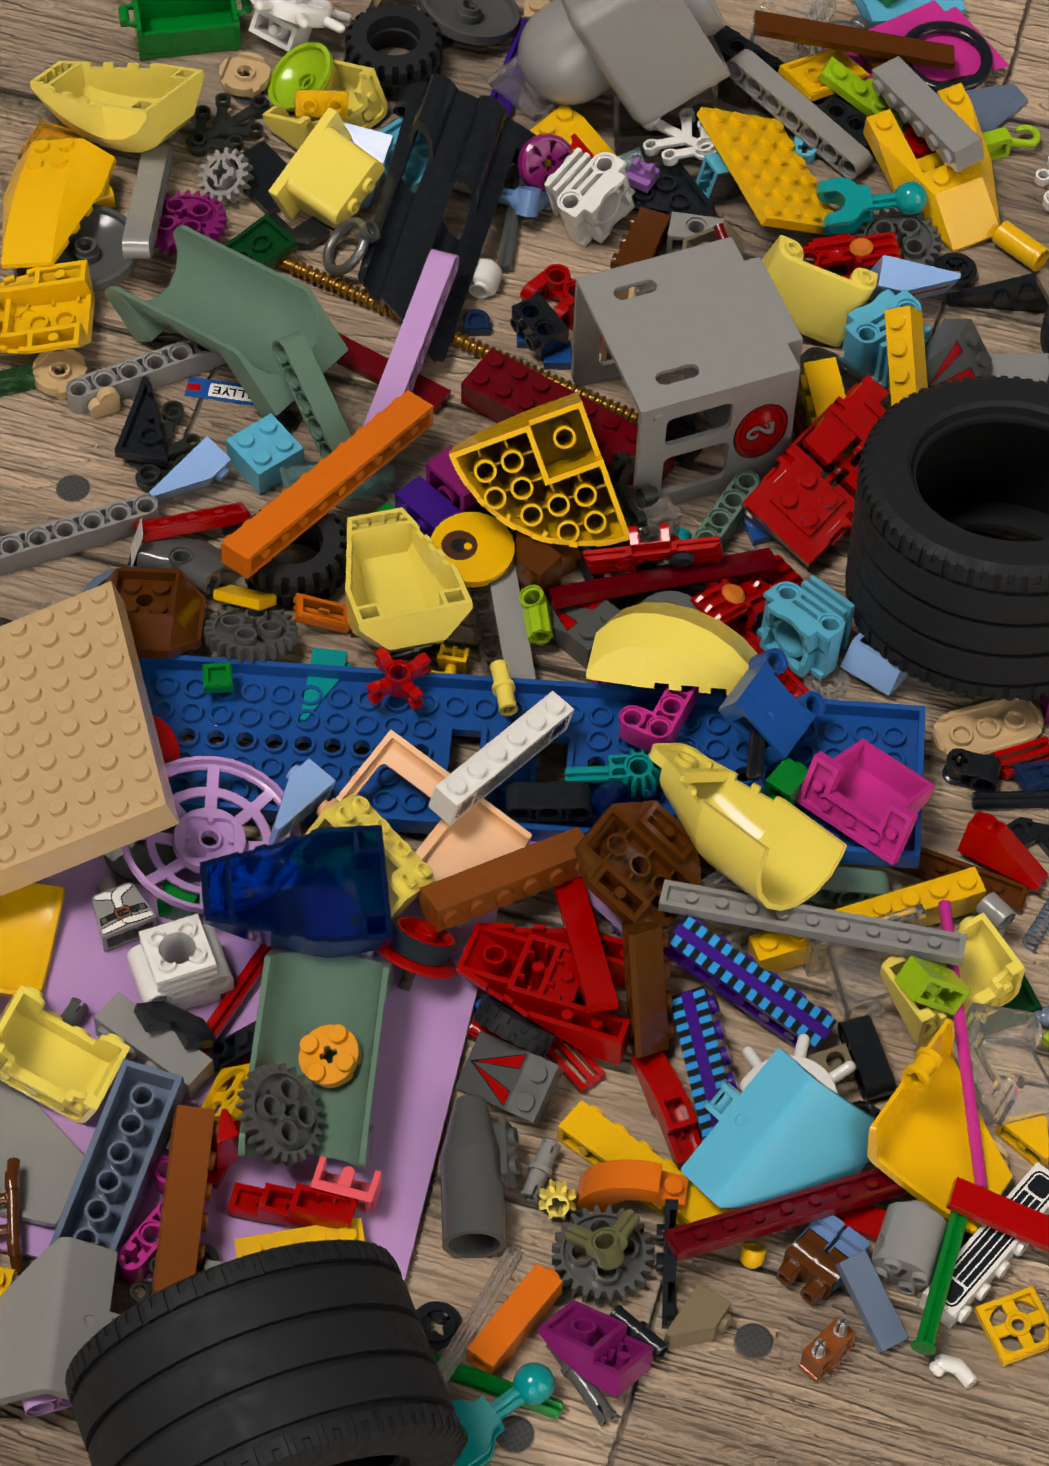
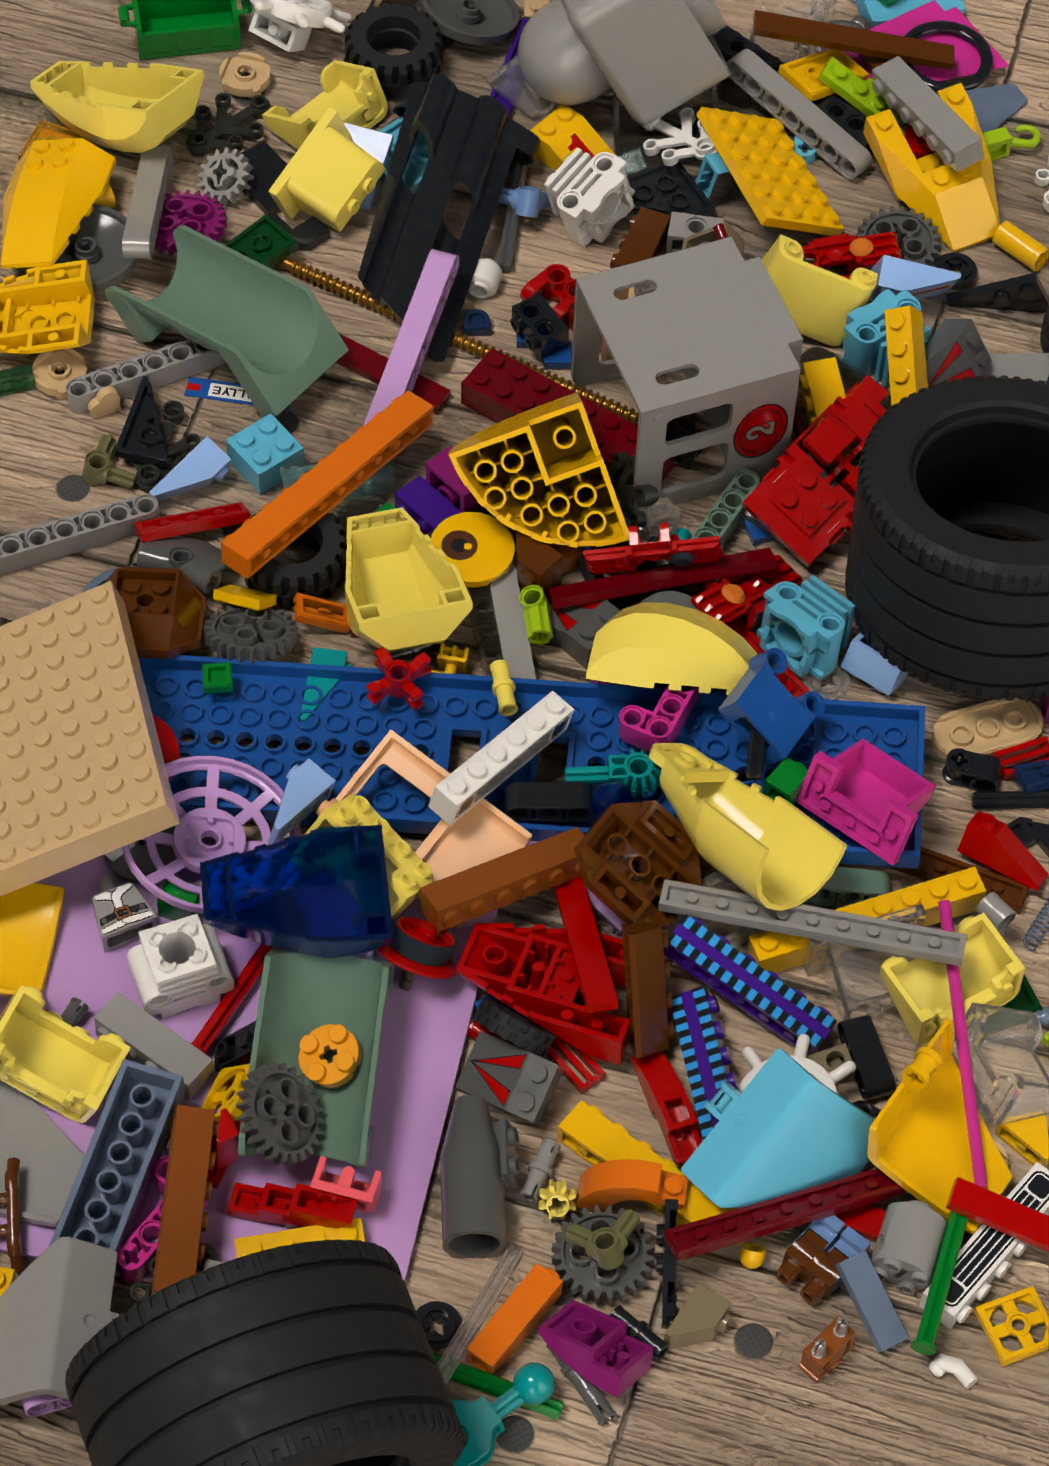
white sticker [130,518,143,566] -> none
black tile [133,1001,216,1050] -> none
lime dish [268,42,333,112] -> none
sand green beam [272,331,351,458] -> none
yellow bracket [294,90,349,118] -> none
flat silver piece [322,217,380,276] -> none
magenta wheel [518,134,573,192] -> none
medium lavender tile [626,157,660,193] -> none
teal piece [816,177,928,236] -> none
lime brick [894,955,971,1015] -> none
none -> olive axle [82,434,136,489]

